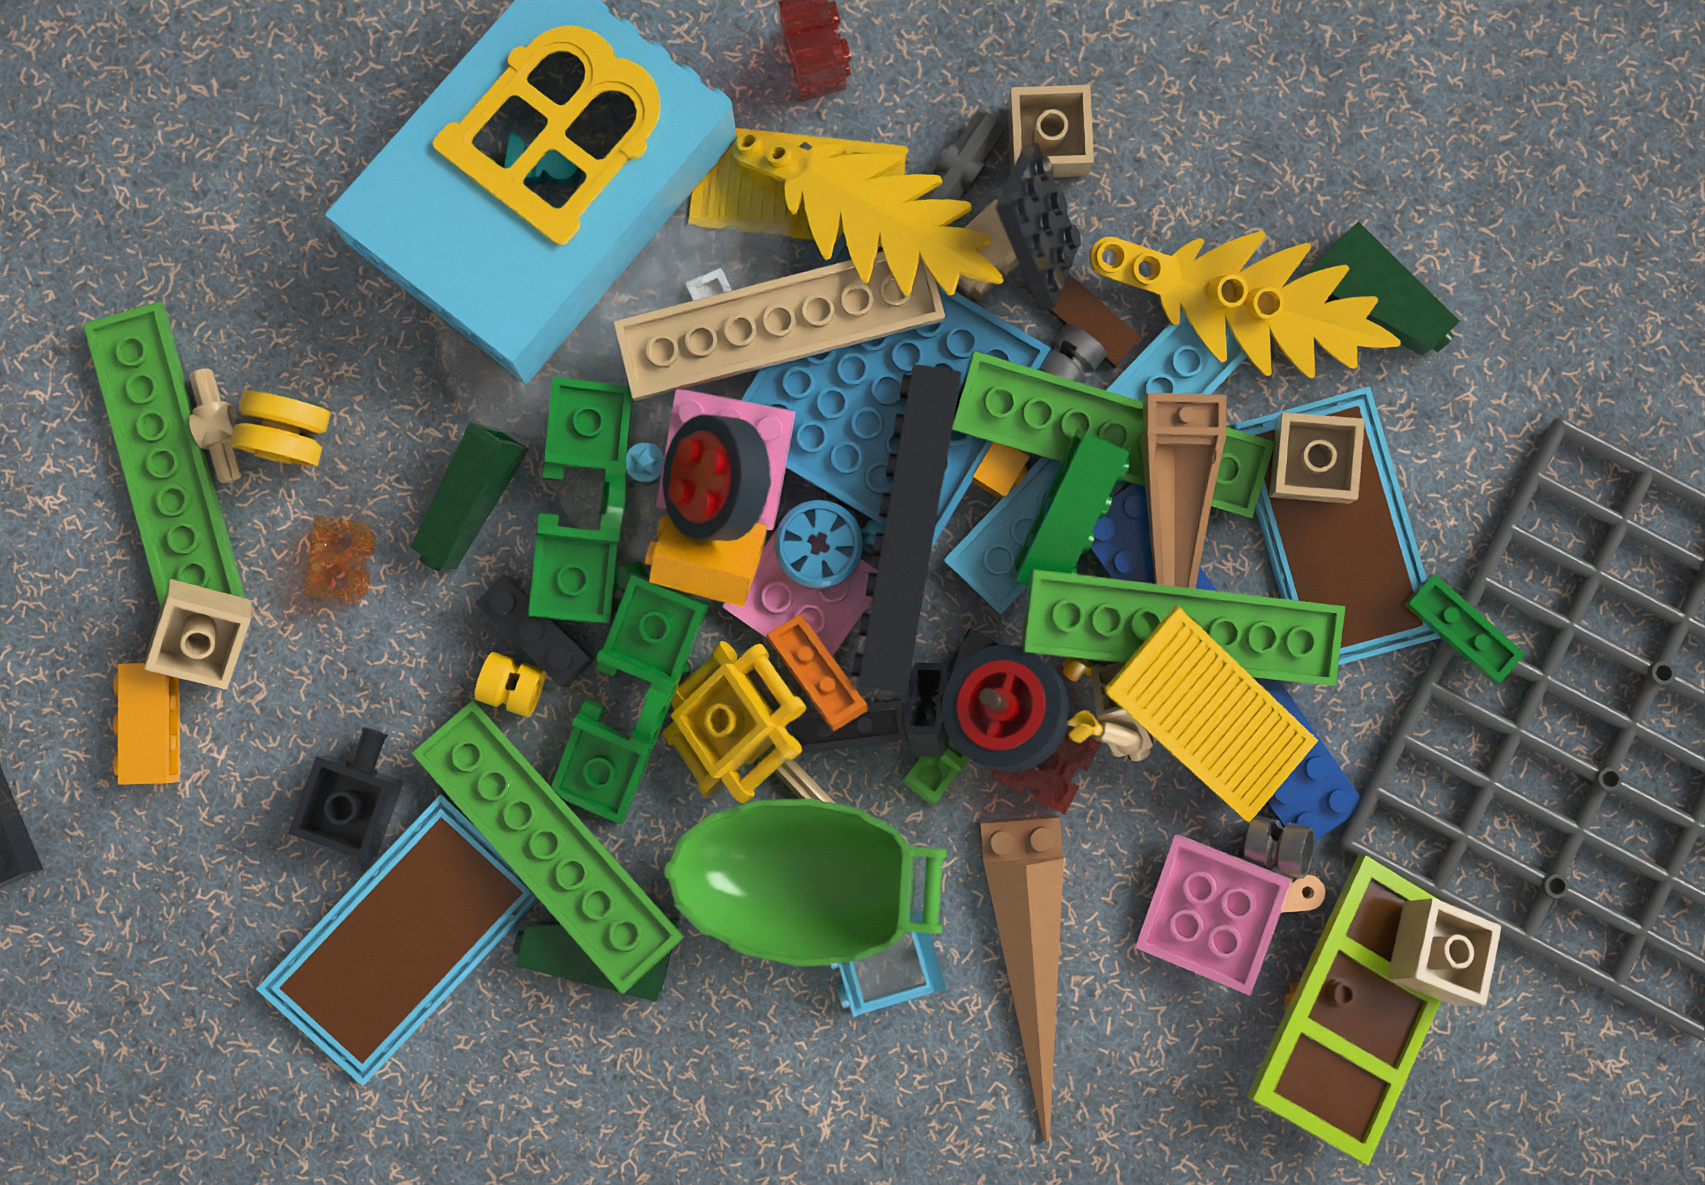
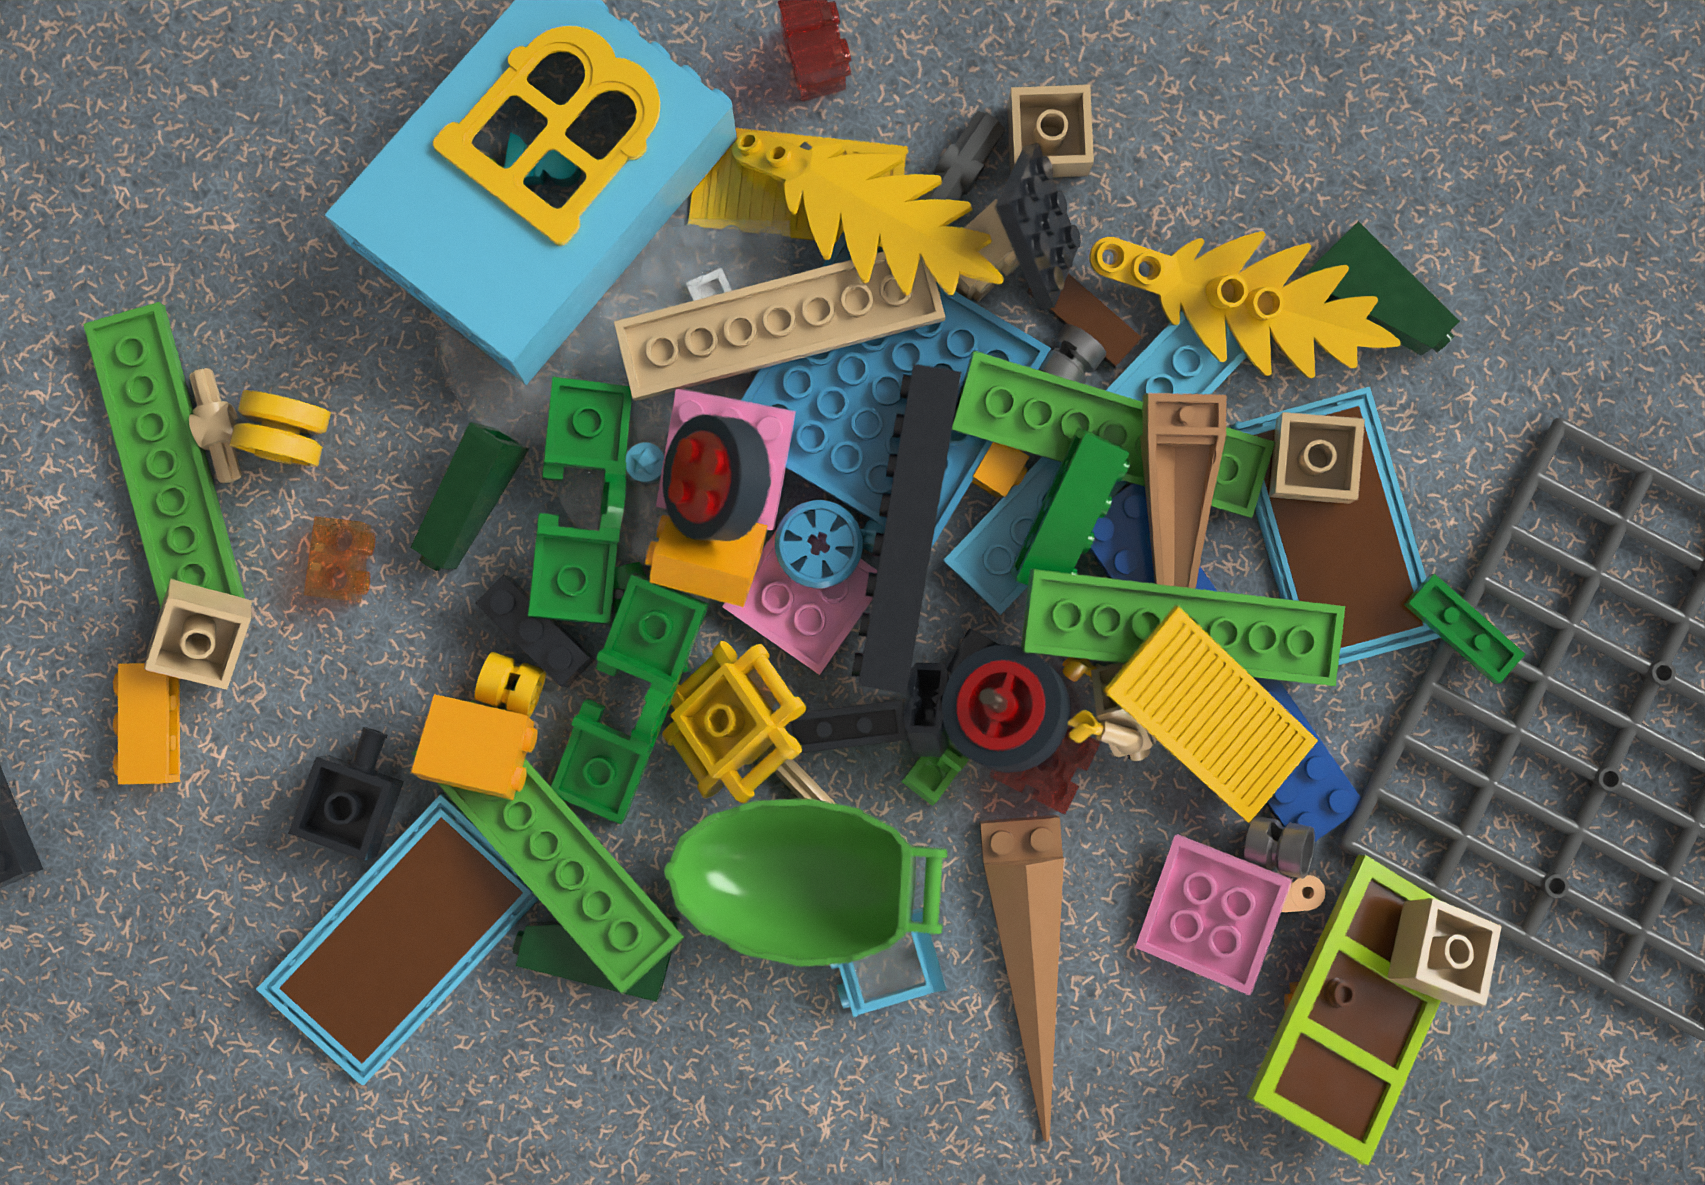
orange plate [767,613,867,732] -> none
none -> light orange brick [411,694,538,800]

